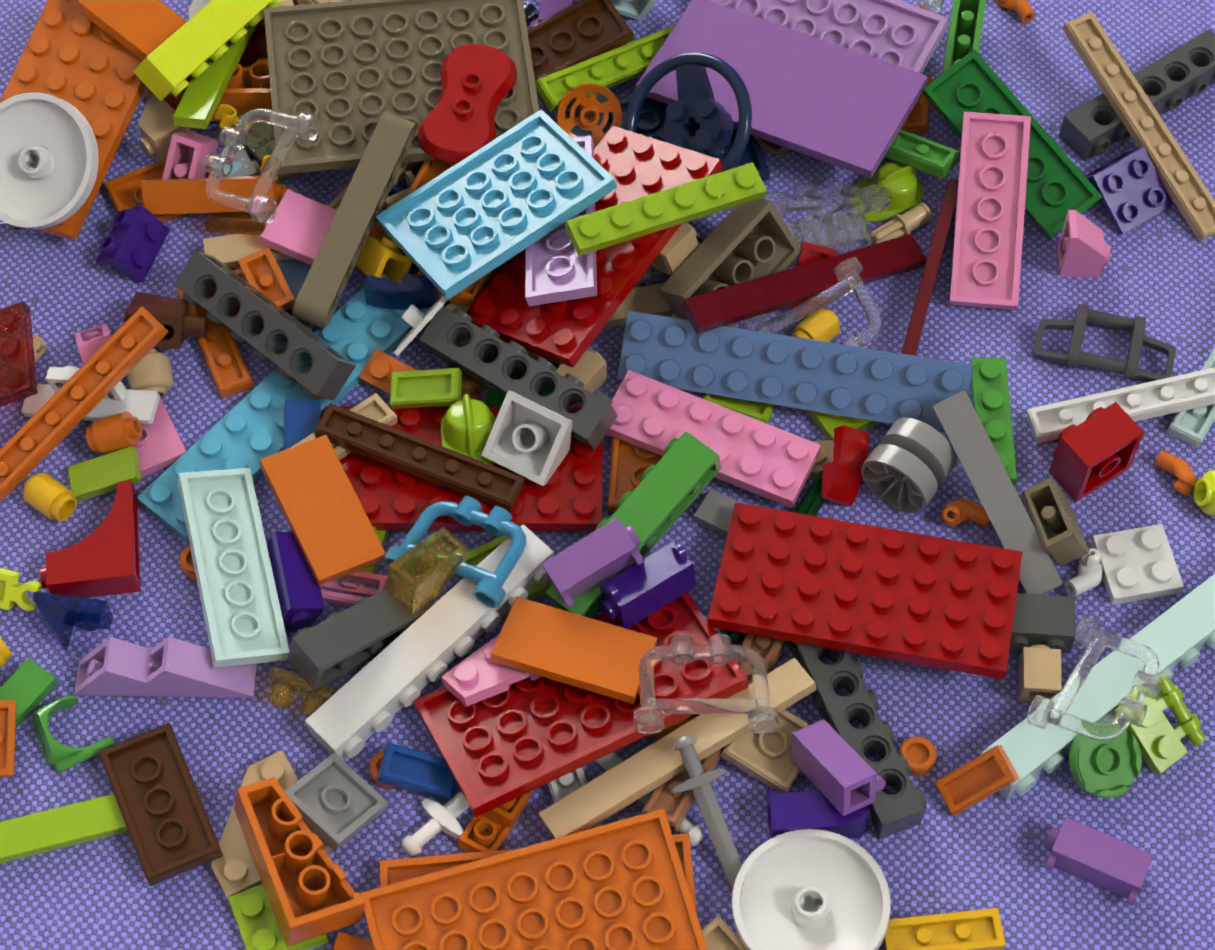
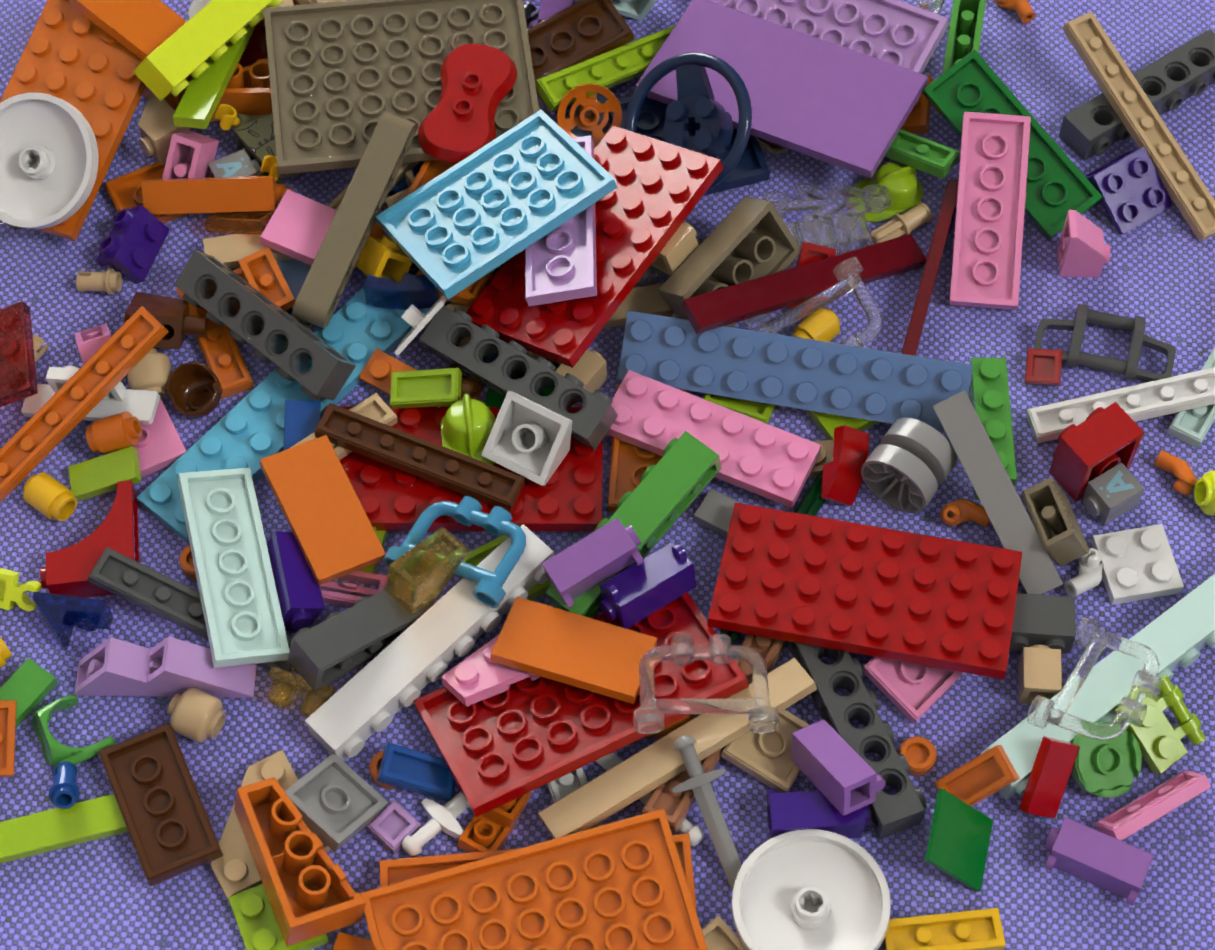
clear bar [204,108,320,225] -> none
lime plate [565,162,767,257] -> none
none -> blue pin [49,761,80,809]
none -> tan pin [76,268,122,295]
none -> dark grey tile [88,547,293,678]
none -> reddish brown hair [166,361,222,419]
none -> tan head [167,687,227,743]
none -> lavender tile [367,800,422,855]
none -> bright pink plate [862,656,964,724]
none -> green piece [925,788,993,892]
none -> red tile [1019,736,1079,819]
none -> red tile [1025,348,1063,386]
none -> light grey brick [1082,463,1144,526]
none -> bright pink tile [1095,770,1211,841]

